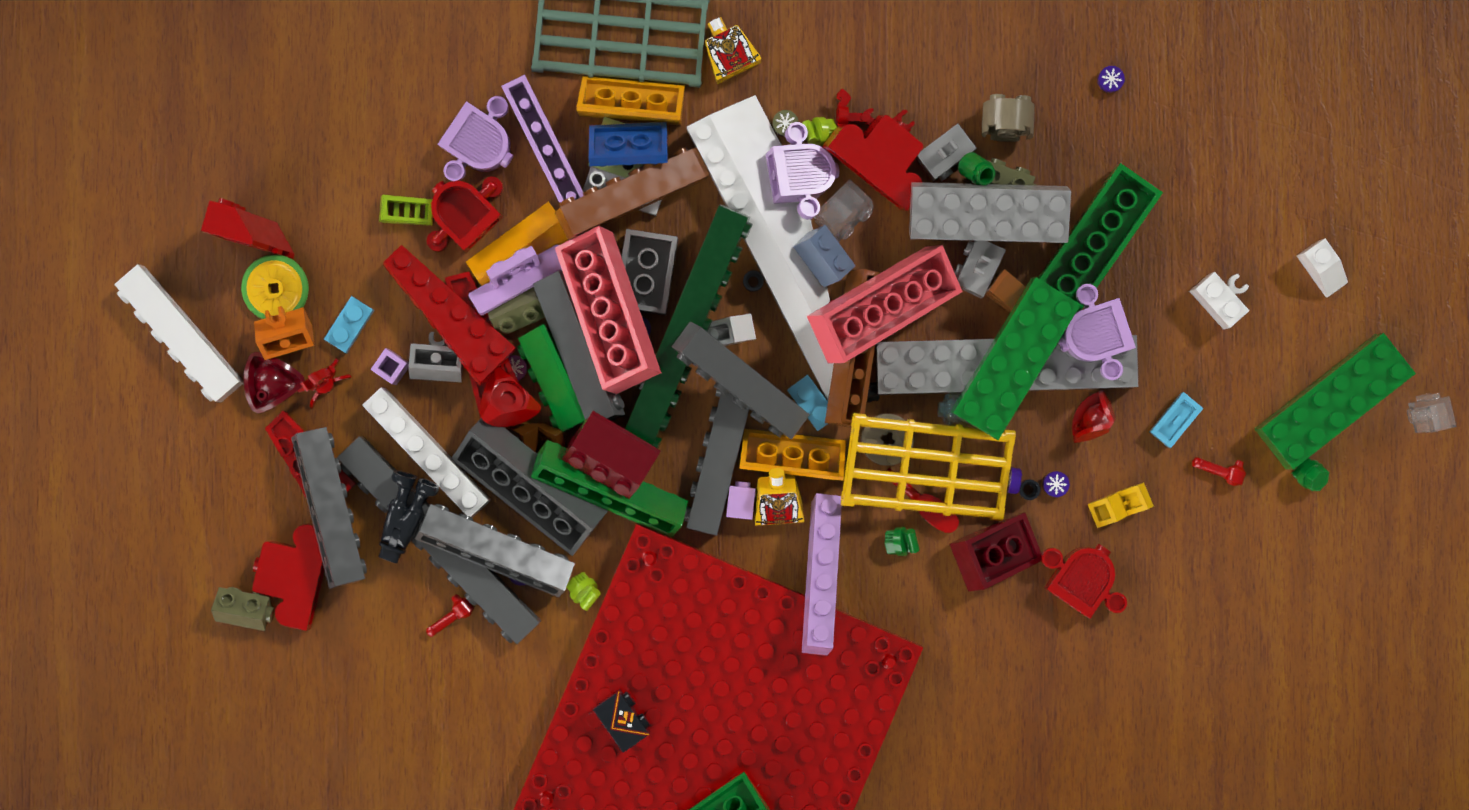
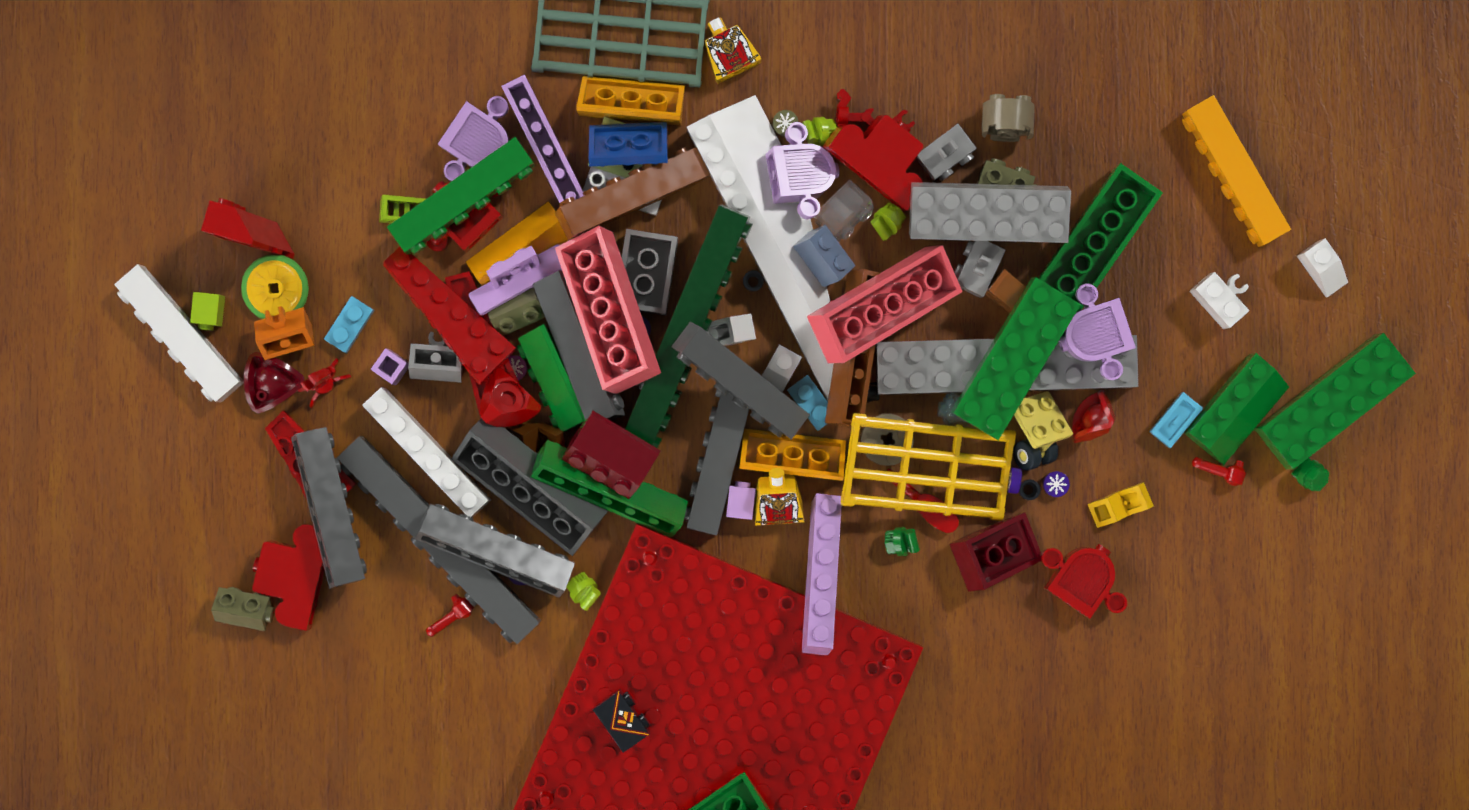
black piece [378,470,439,563] -> none
green brick [958,152,995,185] -> none
dark purple tile [1098,66,1125,93] -> none
clear brick [1407,392,1457,433] -> none
none -> lime brick [190,292,225,331]
none -> green brick [387,137,536,255]
none -> white slope [762,344,802,392]
none -> lime piece [871,203,906,241]
none -> light yellow plate [1013,391,1073,471]
none -> light orange brick [1182,95,1291,247]
none -> green slope [1184,353,1289,466]

